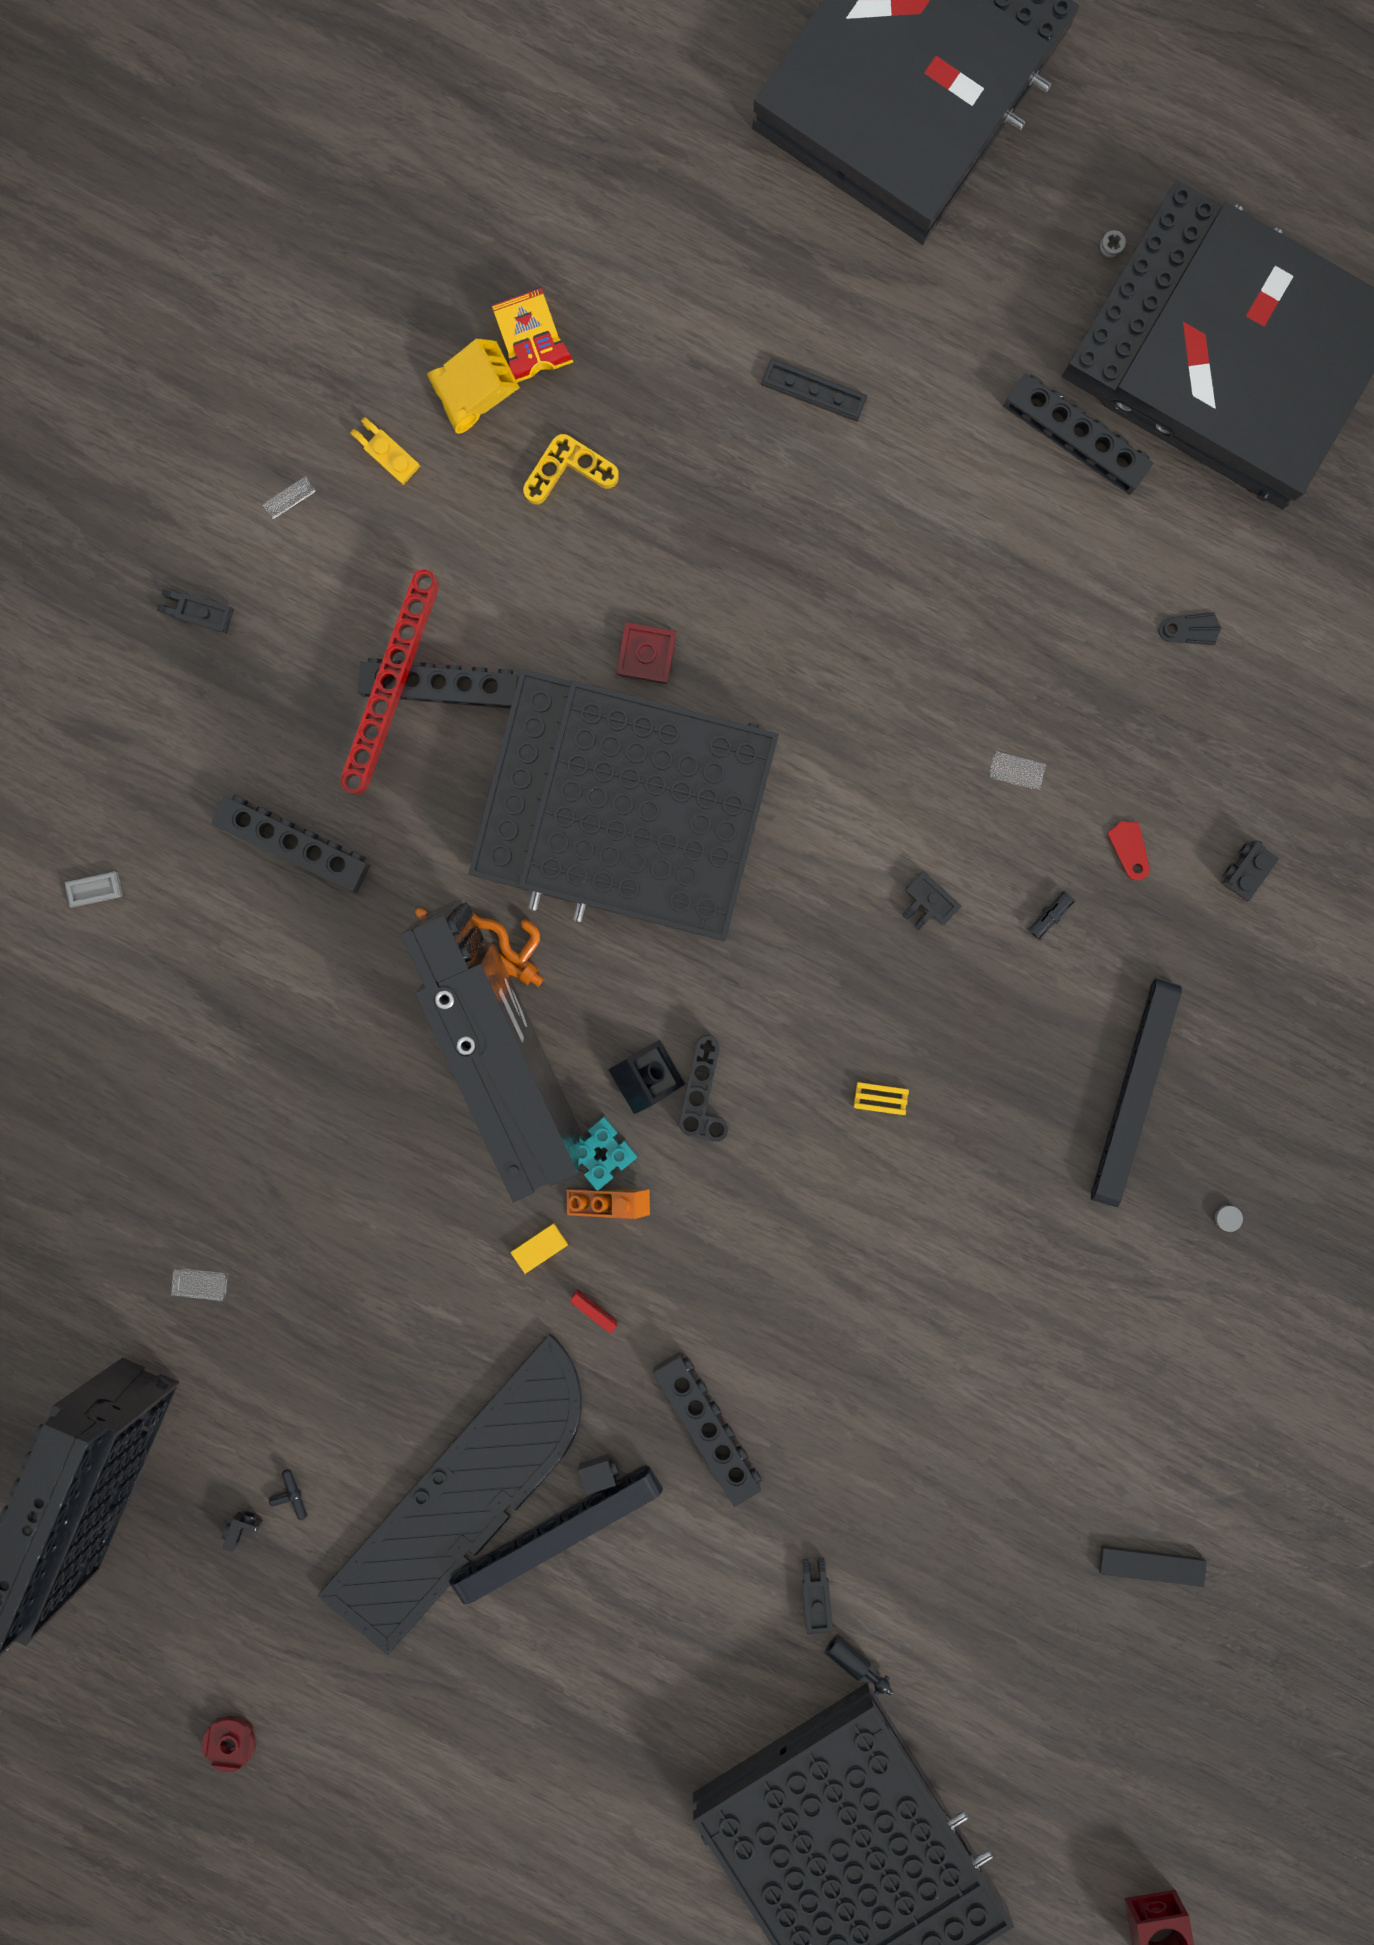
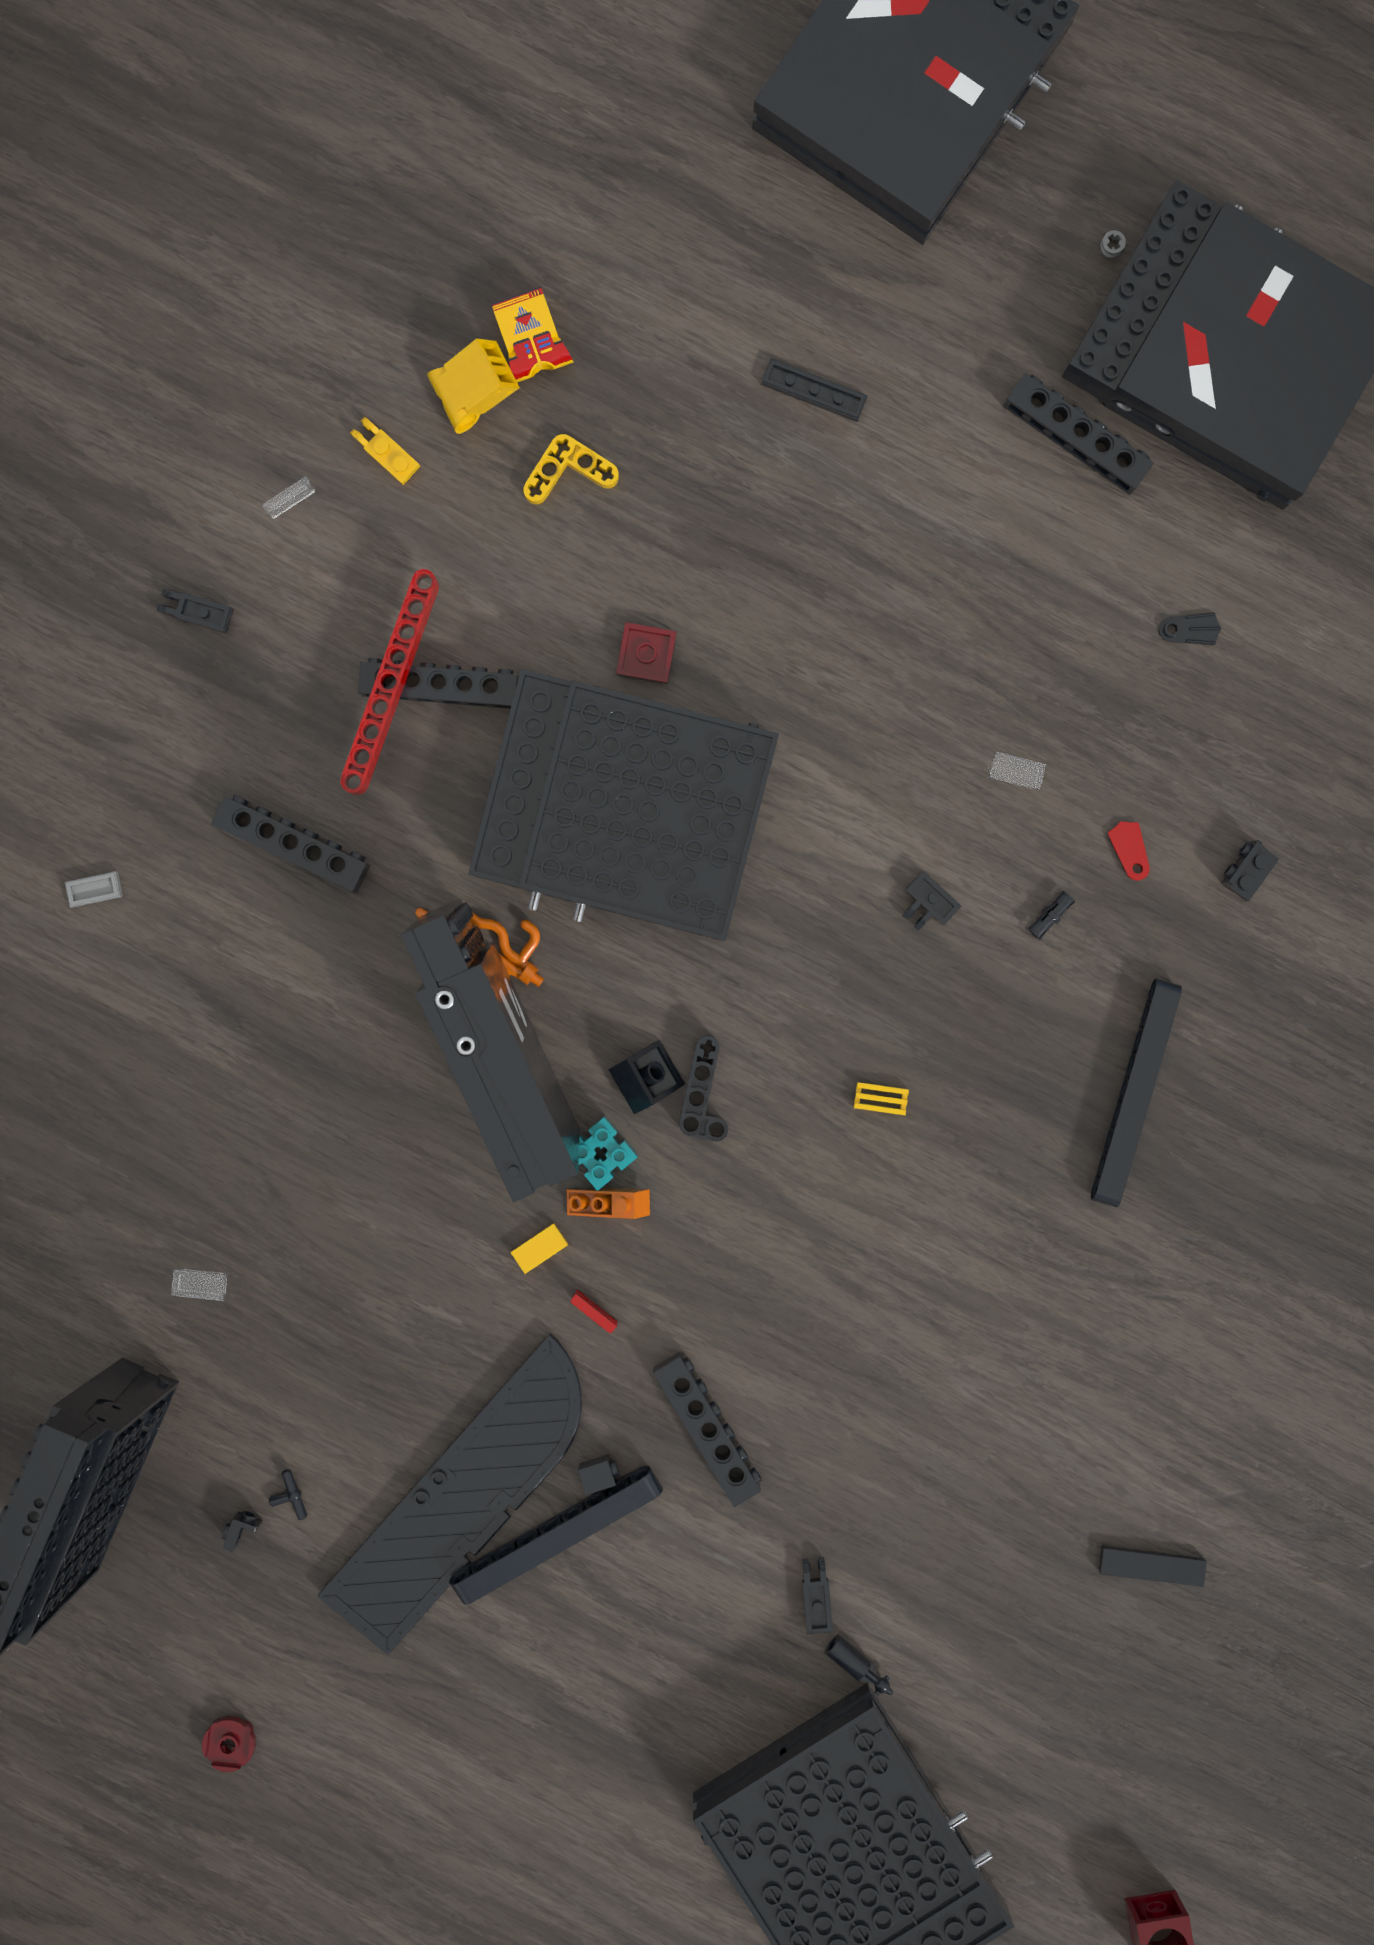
light grey tile [1214,1205,1243,1232] -> none

